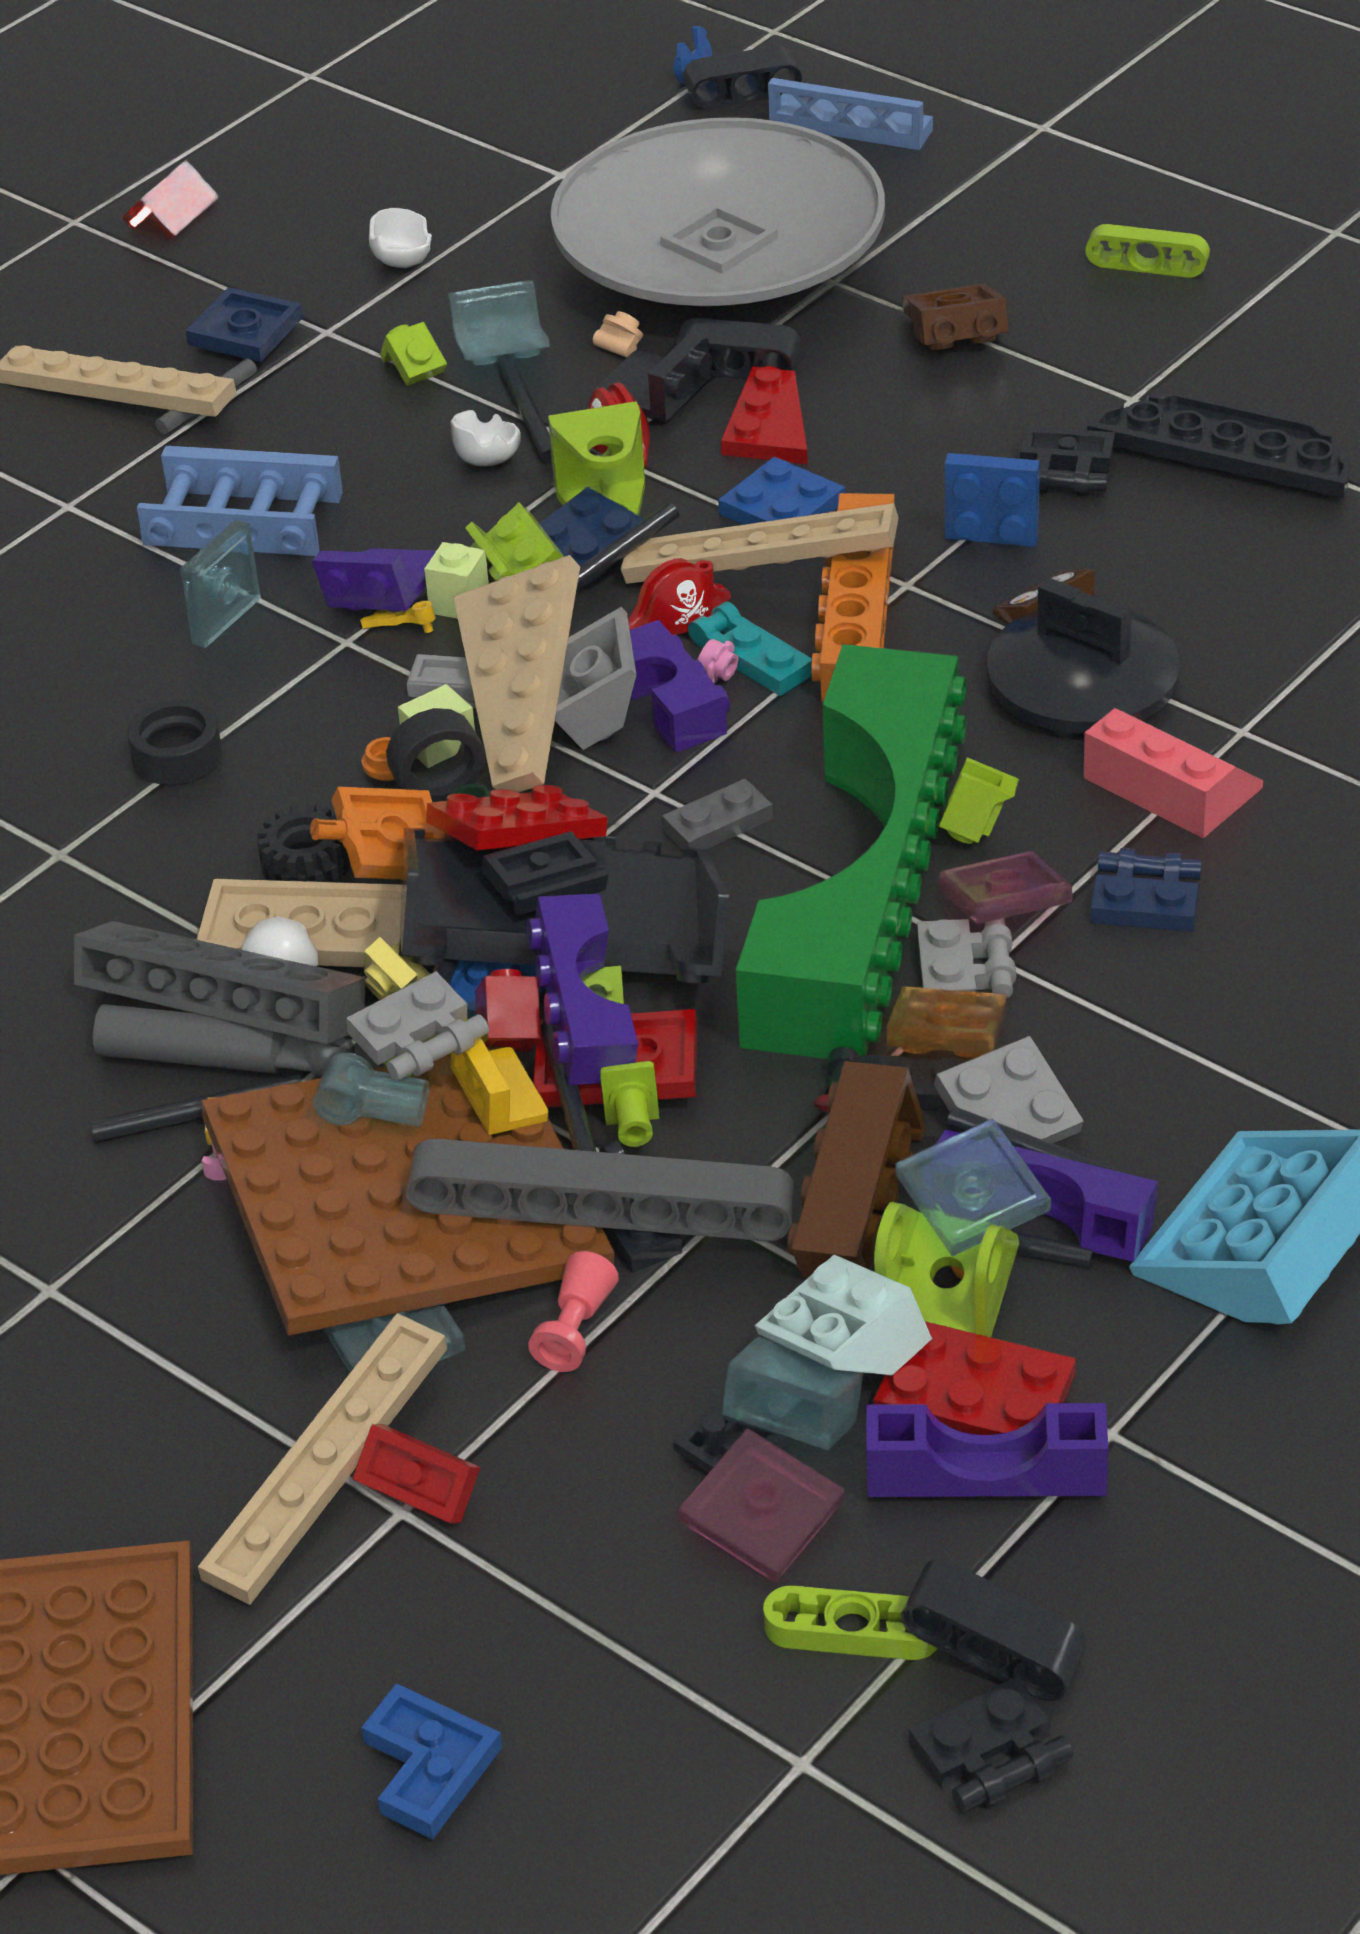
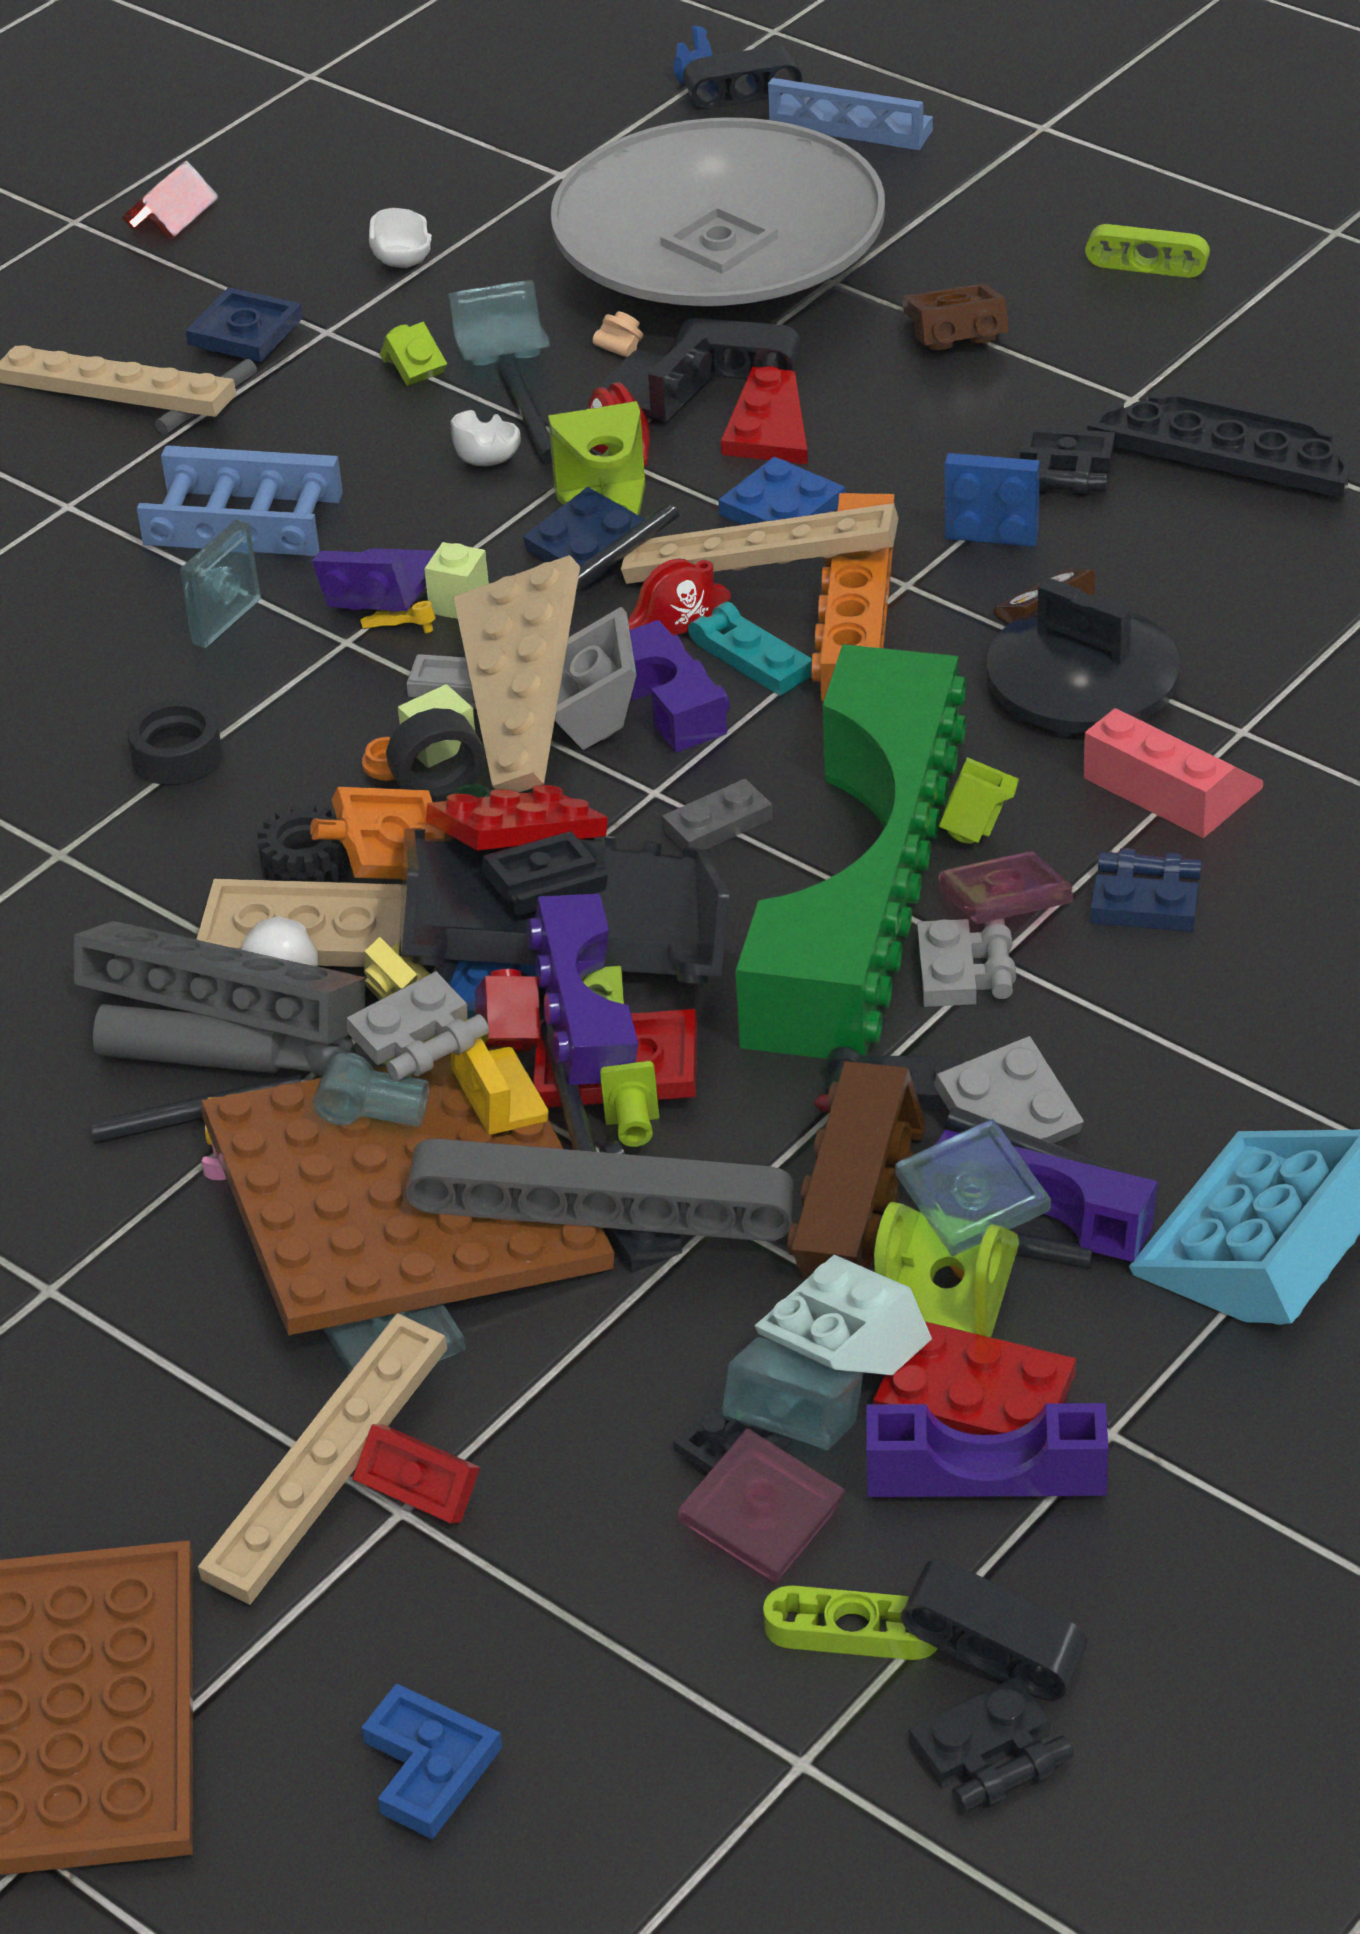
lime bracket [465,502,564,581] -> none
coral piece [528,1251,619,1372] -> none
bright pink plate [698,639,739,684] -> none
clear orange plate [887,986,1007,1058] -> none

